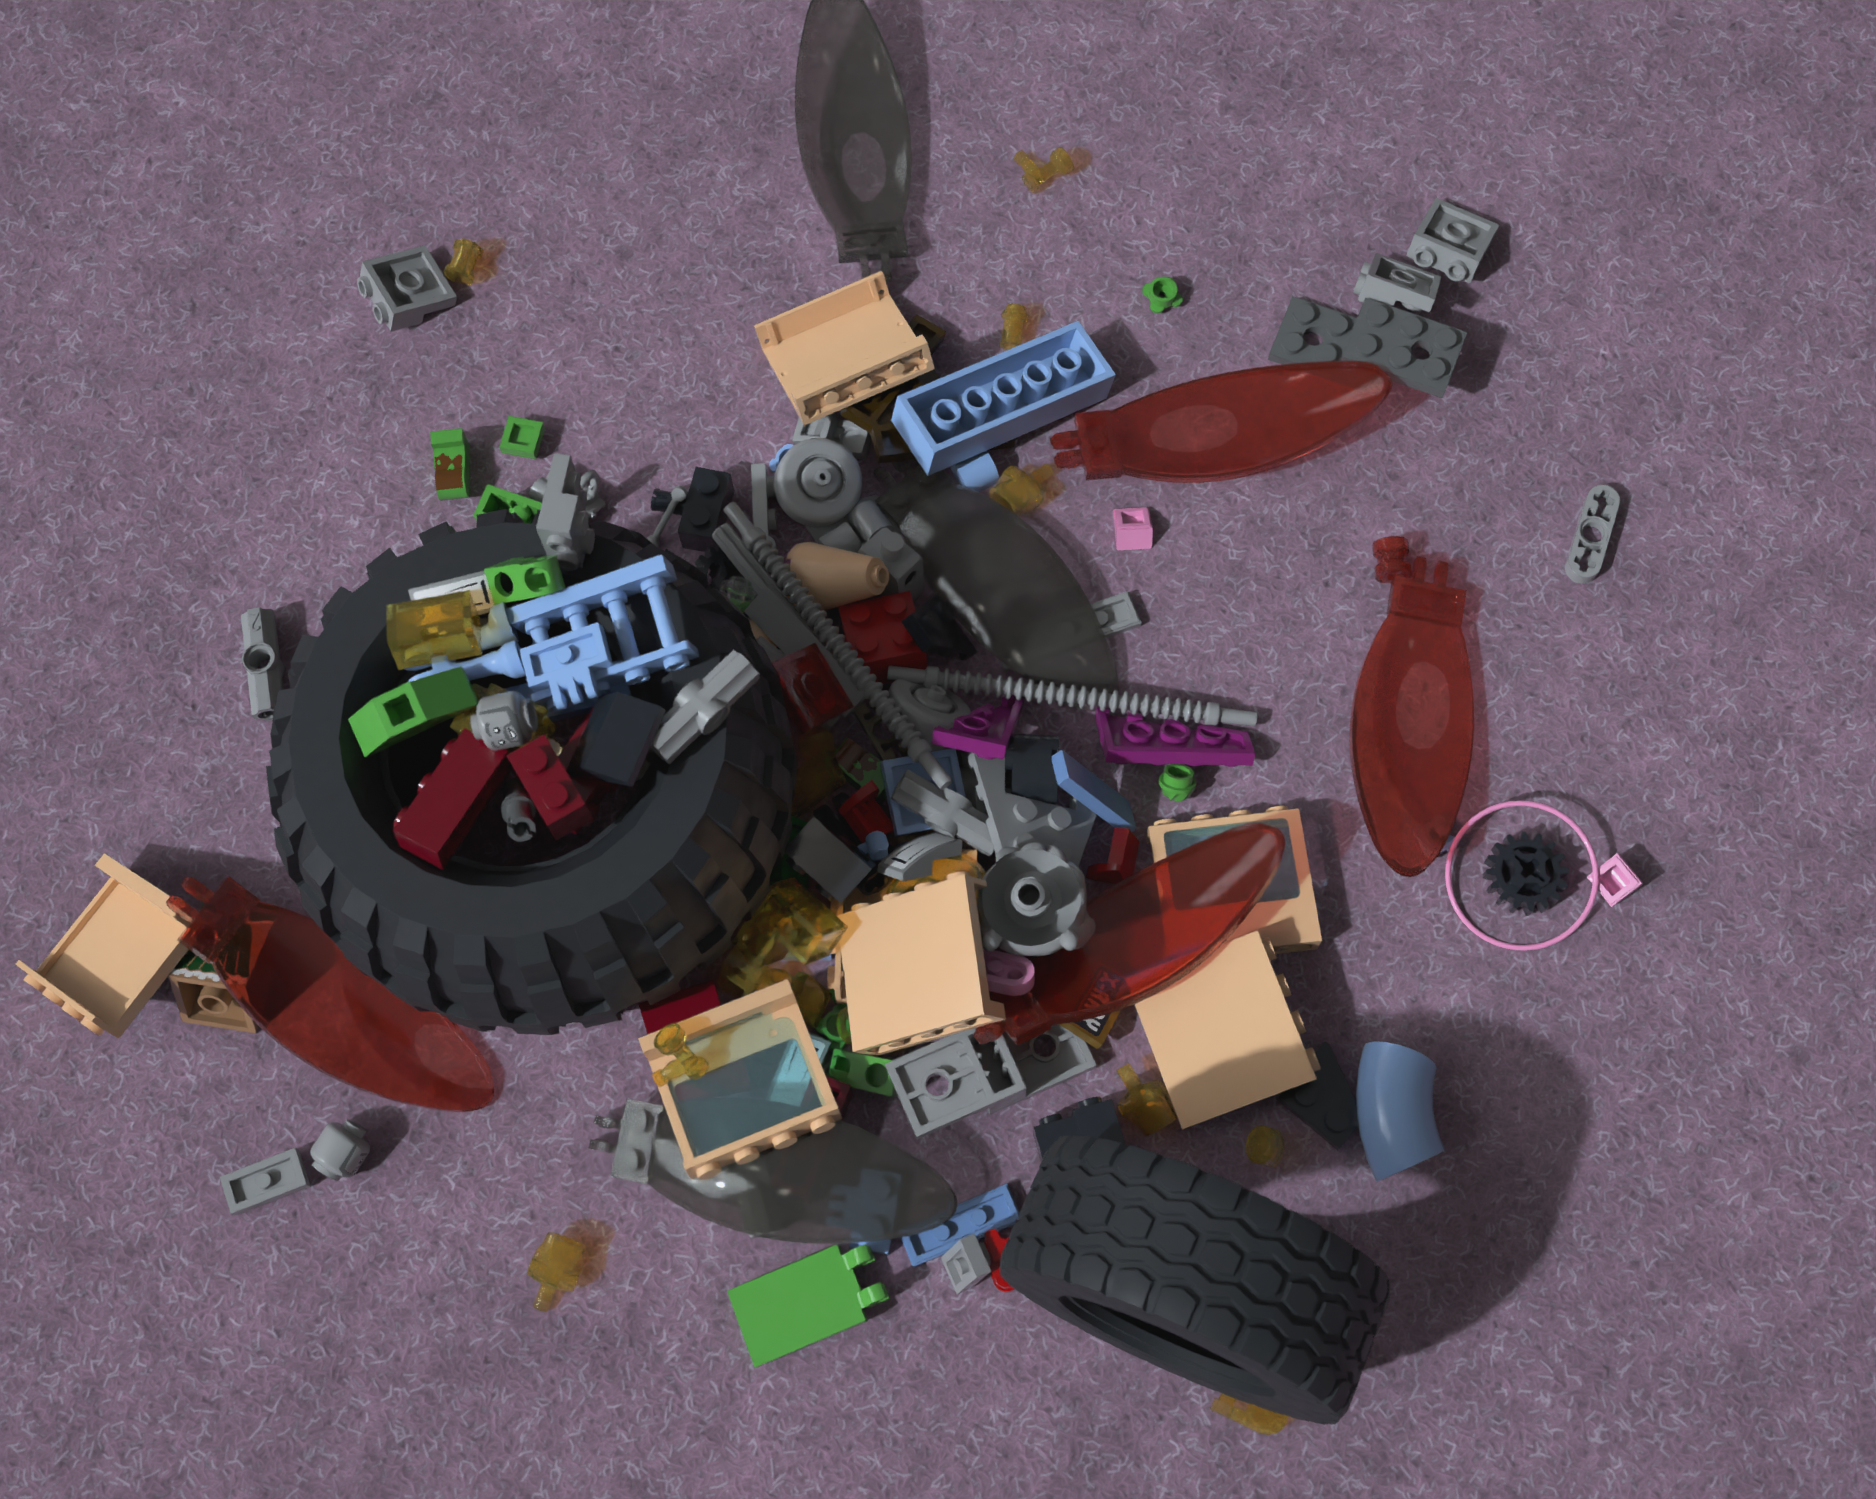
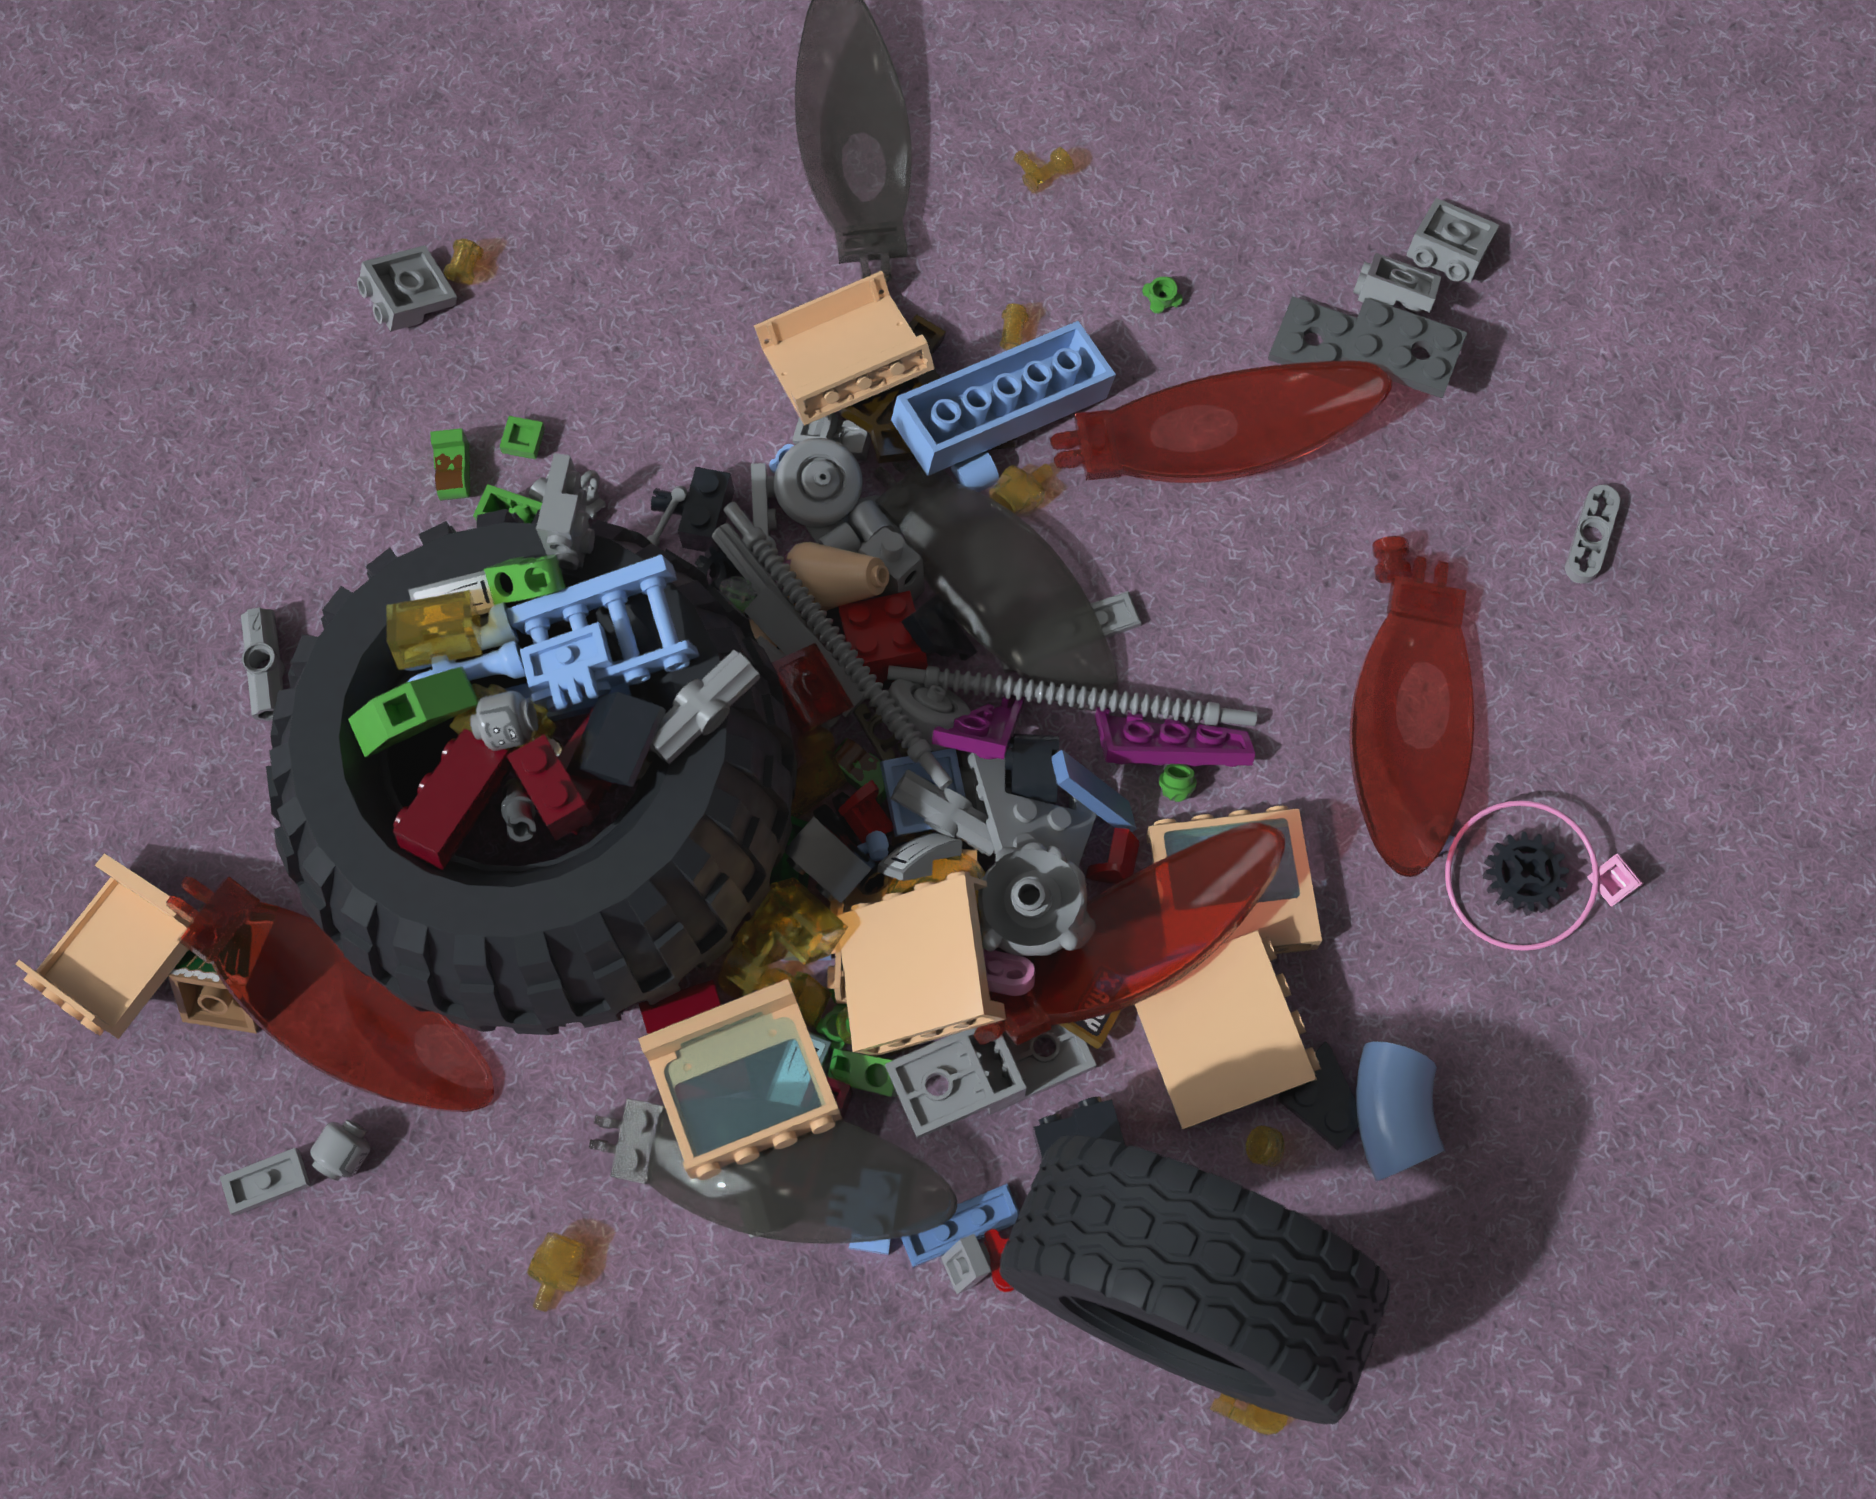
clear yellow piece [652,1023,709,1087] -> none
bright green tile [727,1244,890,1368] -> none
bright pink slope [1113,507,1153,550] -> none
clear yellow piece [1116,1063,1178,1137] -> none

